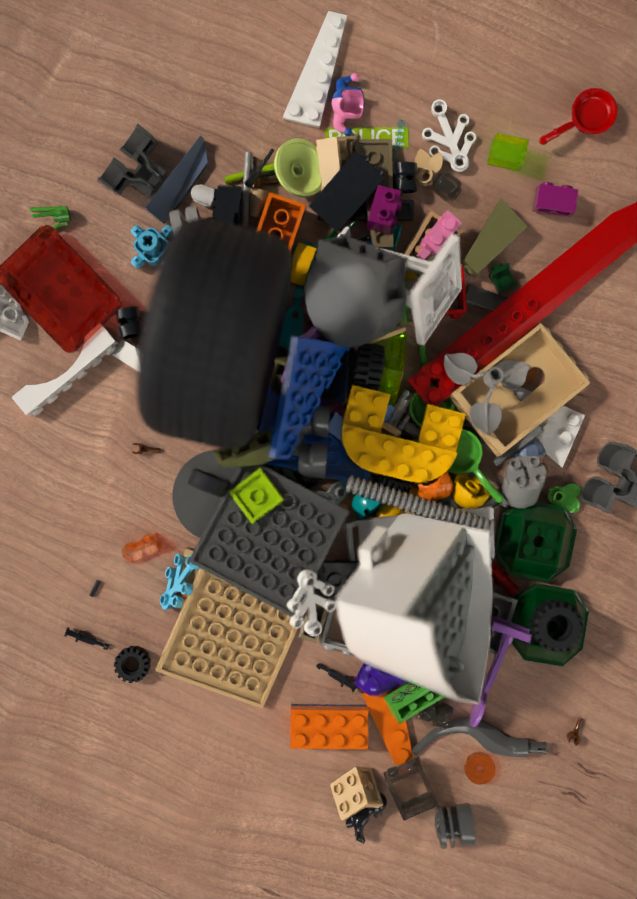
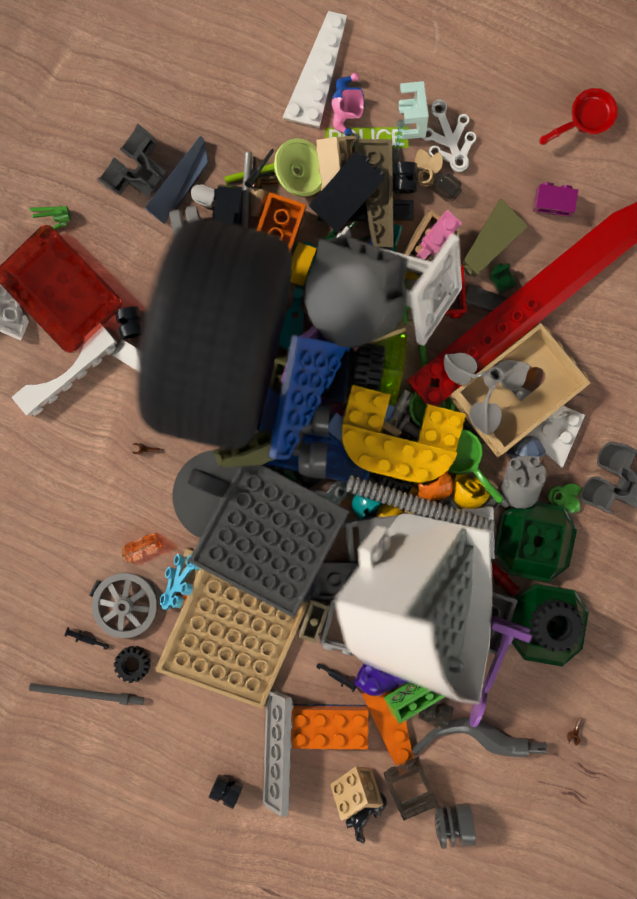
medium azure piece [131,225,174,269] -> none
lime tile [229,468,284,524] -> none
white plant [287,570,336,636] -> none
magenta brick [367,185,403,235] -> none
clear orange piece [464,752,496,785] -> none
clear neon green piece [487,133,529,171] -> none
dark grey bar [493,425,544,466] -> none
none -> dark grey bar [29,683,144,705]
none -> light grey wheel [92,572,158,638]
none -> black wheel [208,774,243,809]
none -> light grey plate [263,689,293,817]
none -> light aqua panel [398,81,429,140]

